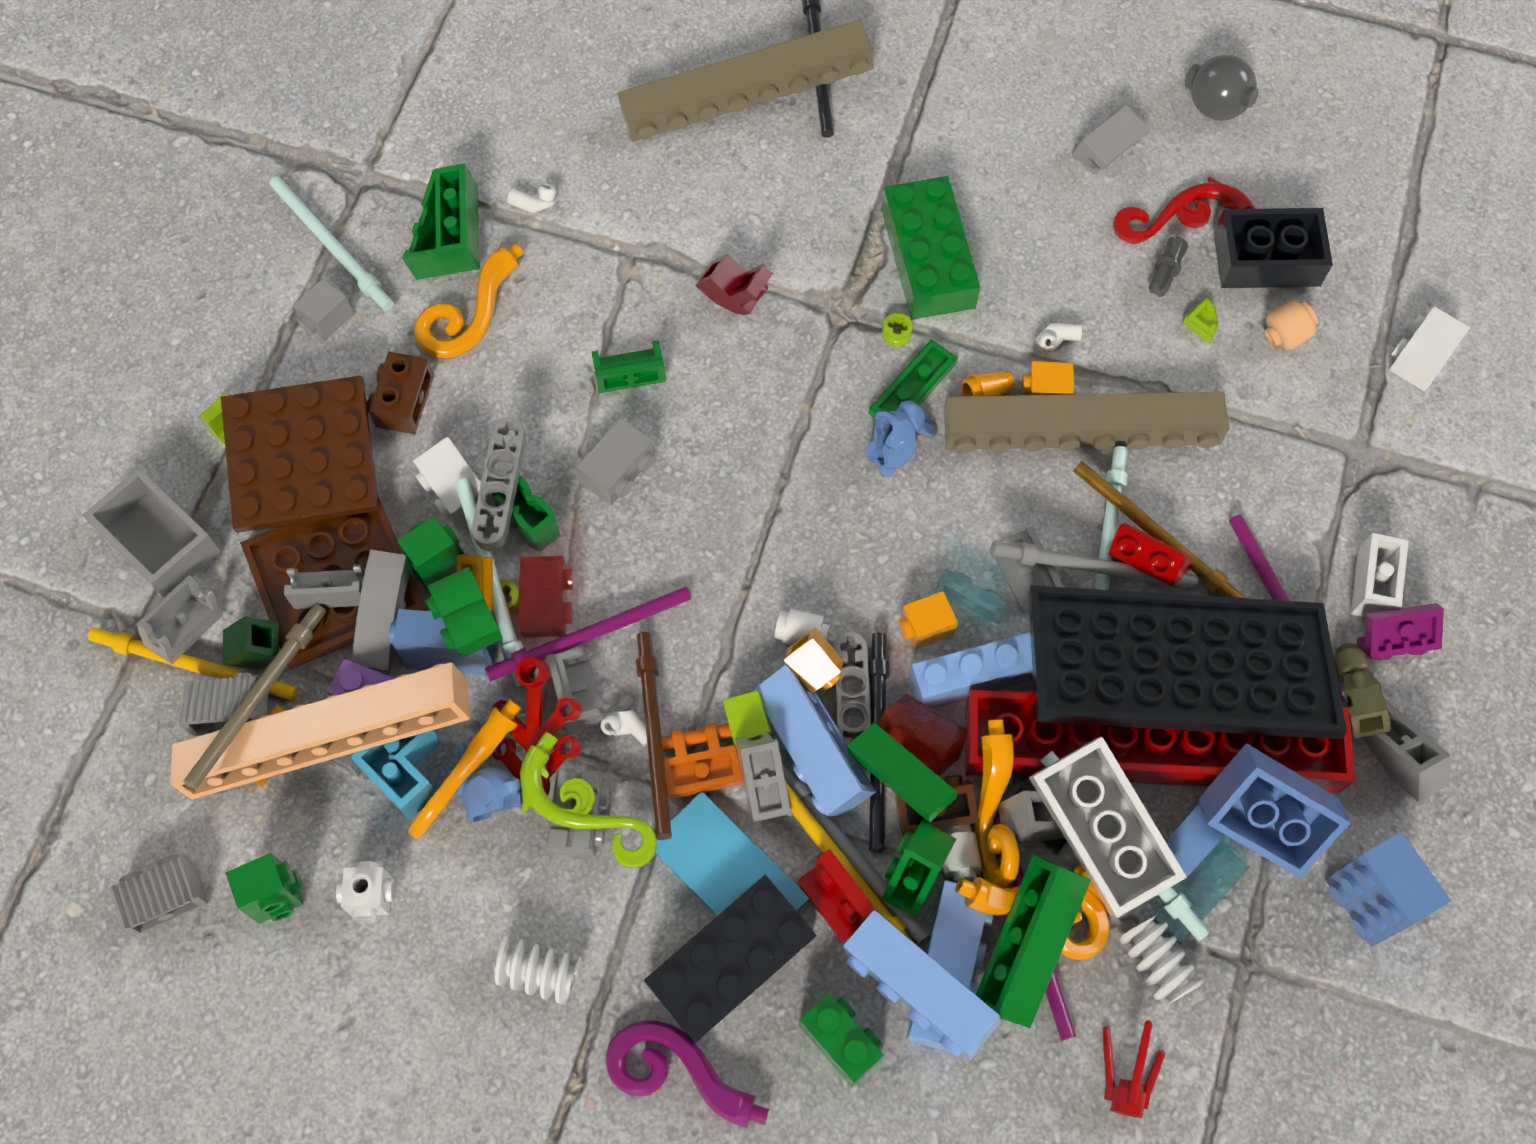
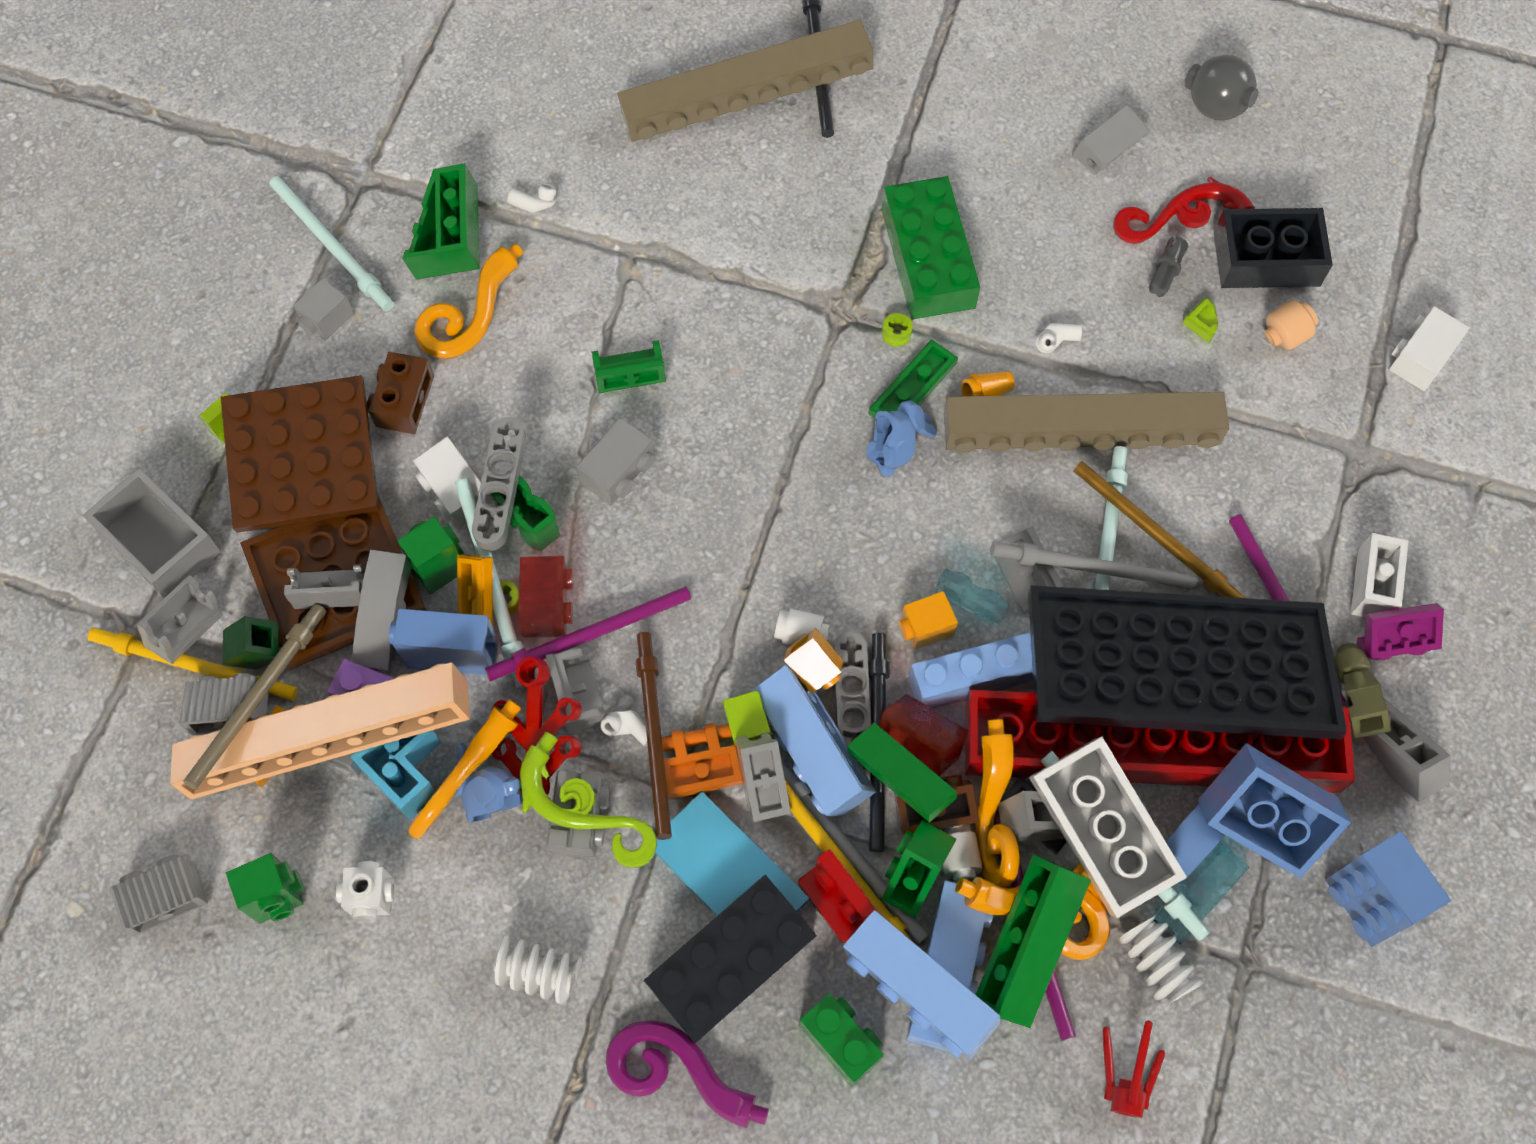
green brick [425,567,503,658] -> none
dark red brick [695,254,773,315] -> none
light orange brick [1021,361,1074,395] -> none
red bracket [1108,523,1192,587] -> none

